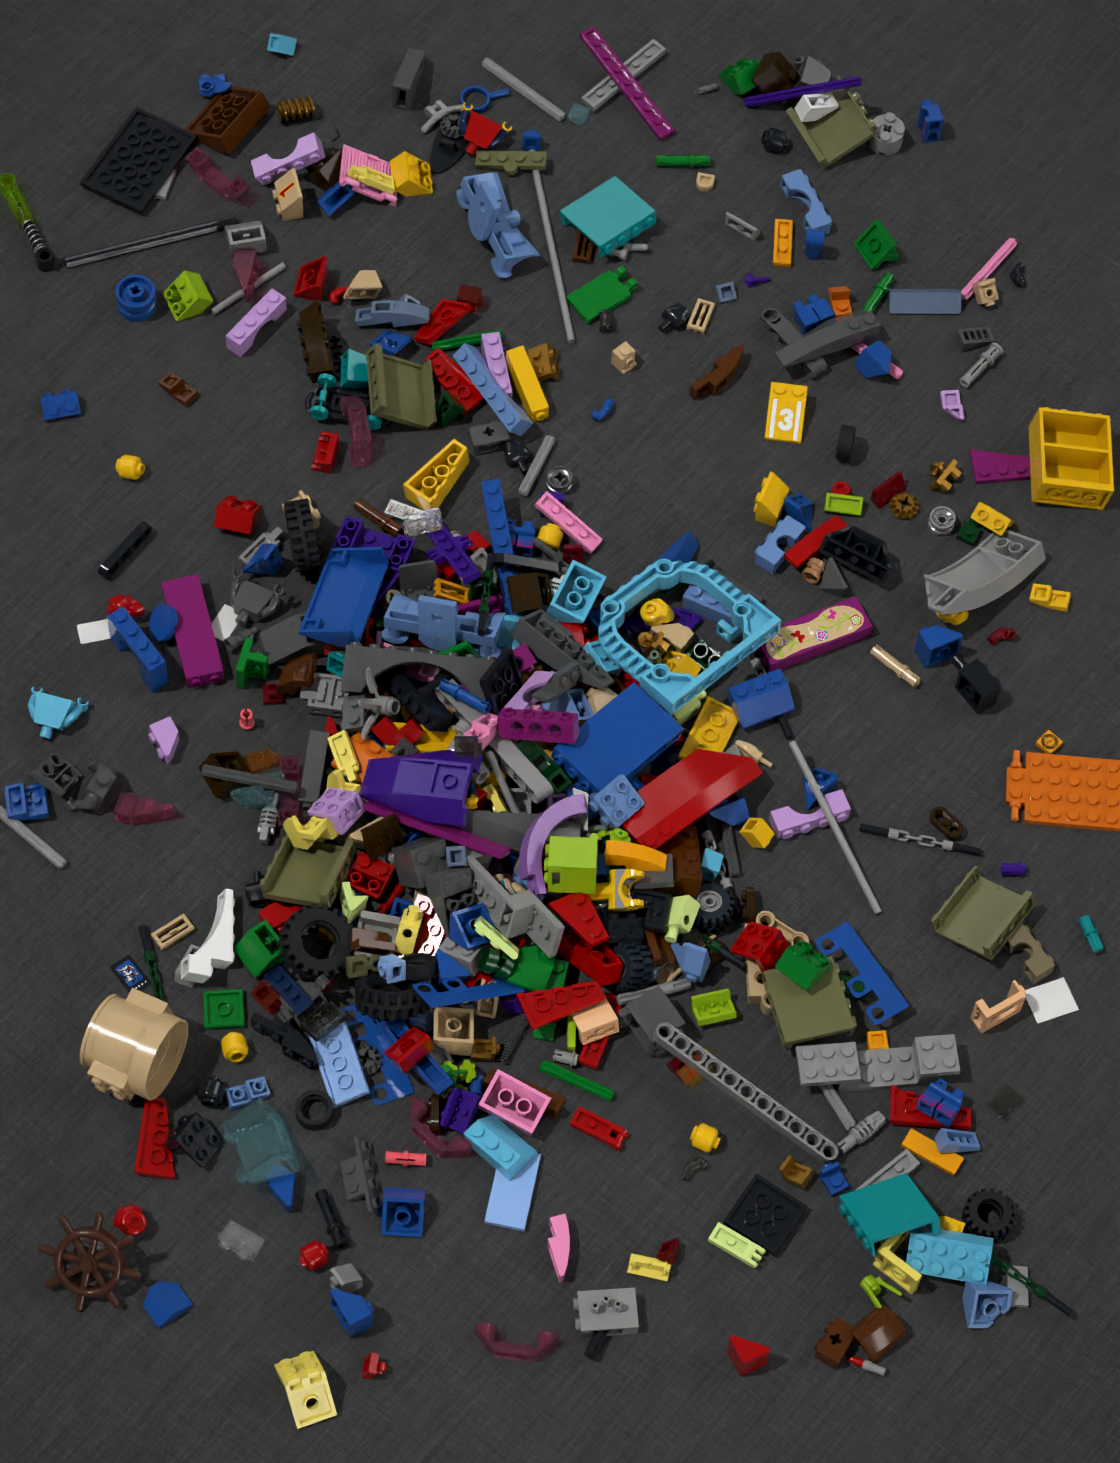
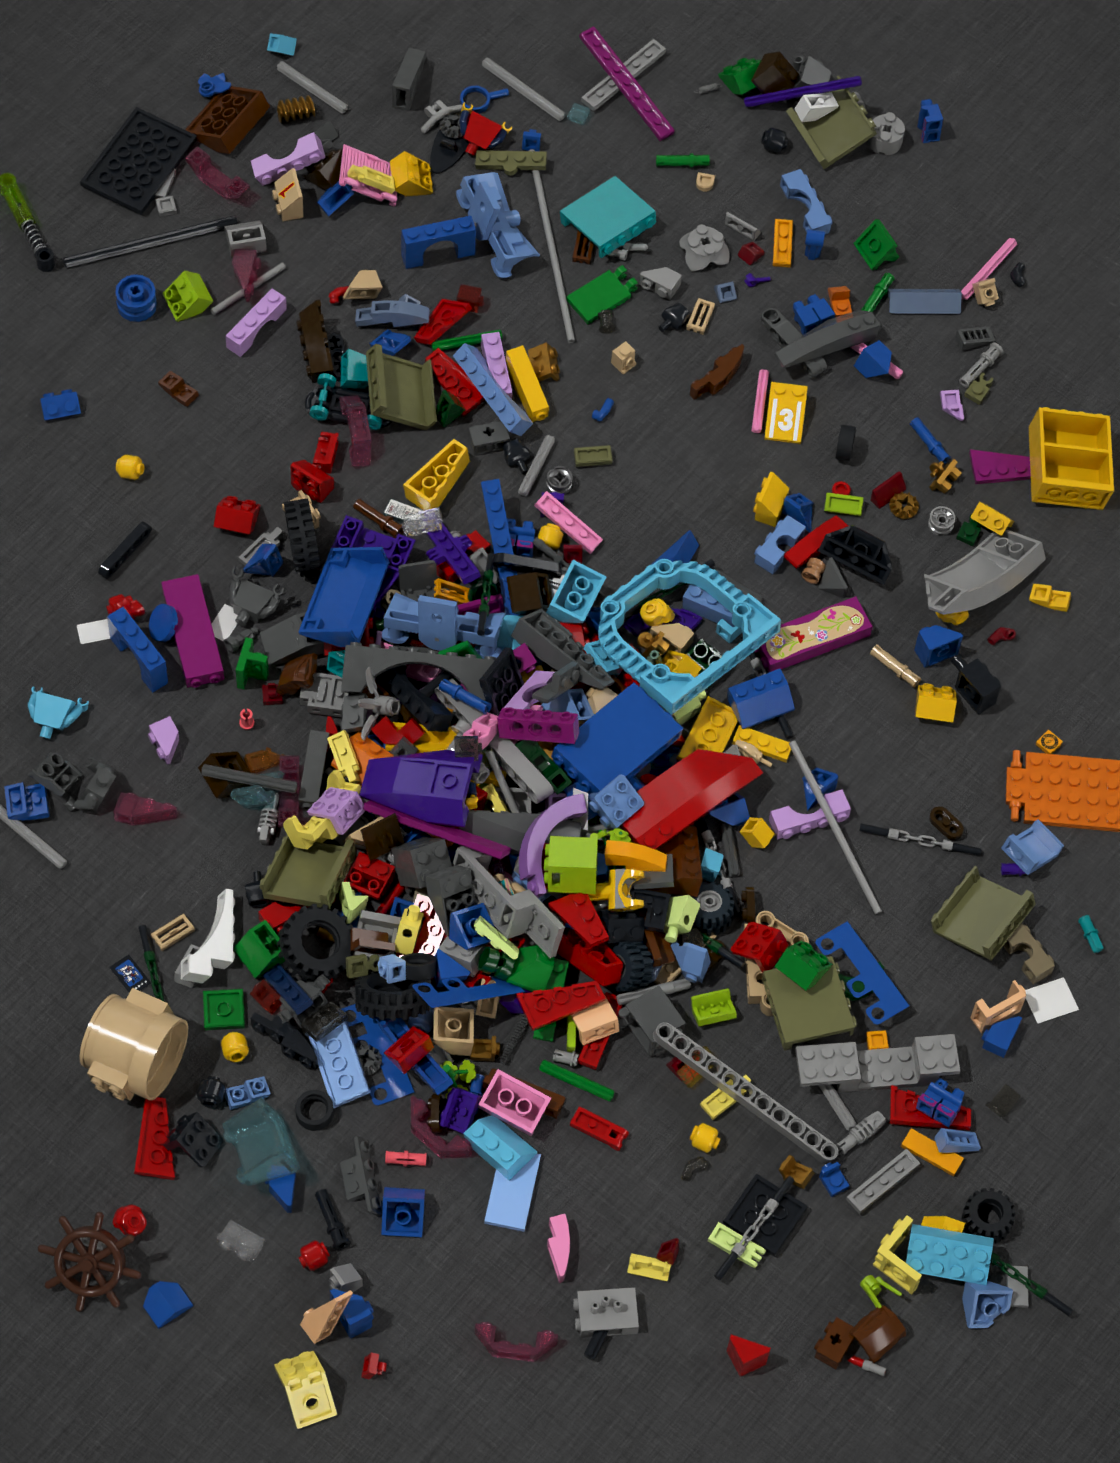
red slope [293,256,328,301] -> none
sand blue slope [446,846,467,867] -> none
teal panel [838,1173,941,1257] -> none
none -> light grey tile [155,196,177,217]
none -> light grey axle [277,61,348,114]
none -> red slope [290,460,334,503]
none -> light nougat slope [300,1290,353,1344]
none -> blue arch [401,216,476,269]
none -> olive plate [573,445,612,467]
none -> light grey slope [639,267,682,300]
none -> light grey brick [679,224,729,272]
none -> light yellow hinge [700,1075,751,1120]
none -> piece [714,1176,795,1280]
none -> yellow plate [732,725,791,763]
none -> dark red slope [738,242,765,265]
none -> bright pink axle [751,369,769,433]
none -> blue pin [910,417,951,464]
none -> yellow slope [915,683,957,722]
none -> olive plate [964,373,993,405]
none -> blue slope [981,1016,1022,1058]
none -> medium blue panel [1001,819,1064,875]

